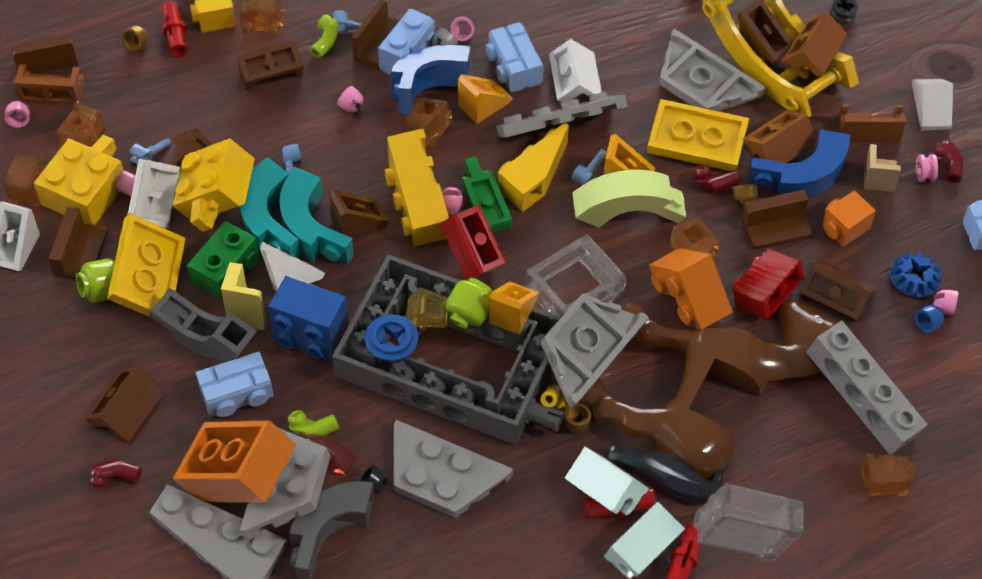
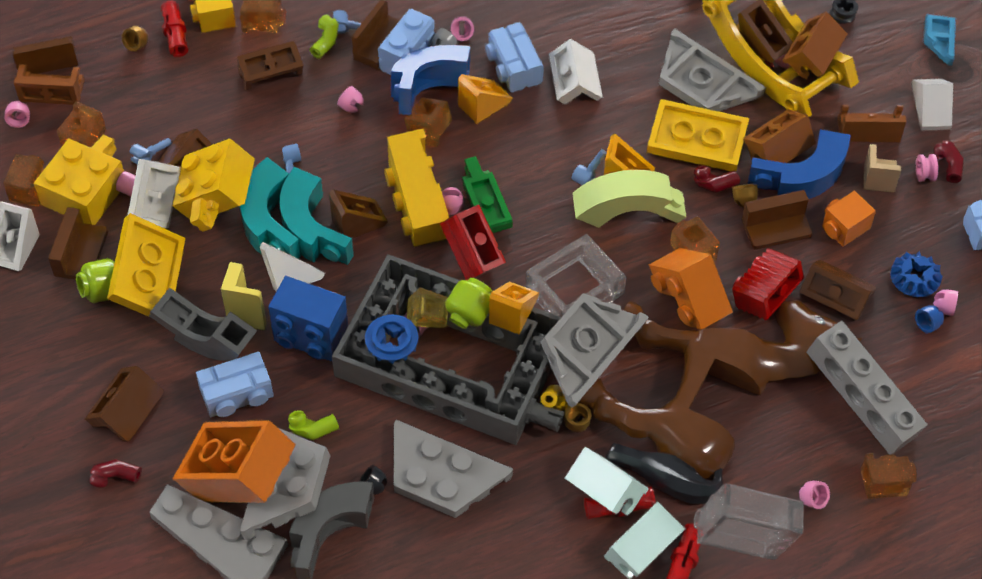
green brick [187,221,259,300] -> none
clear red piece [299,432,357,475] -> none
light grey wing [496,91,628,137] -> none
yellow slope [498,122,569,212] -> none
none -> bright pink hinge [799,481,830,509]
none -> dark azure tile [923,14,956,65]

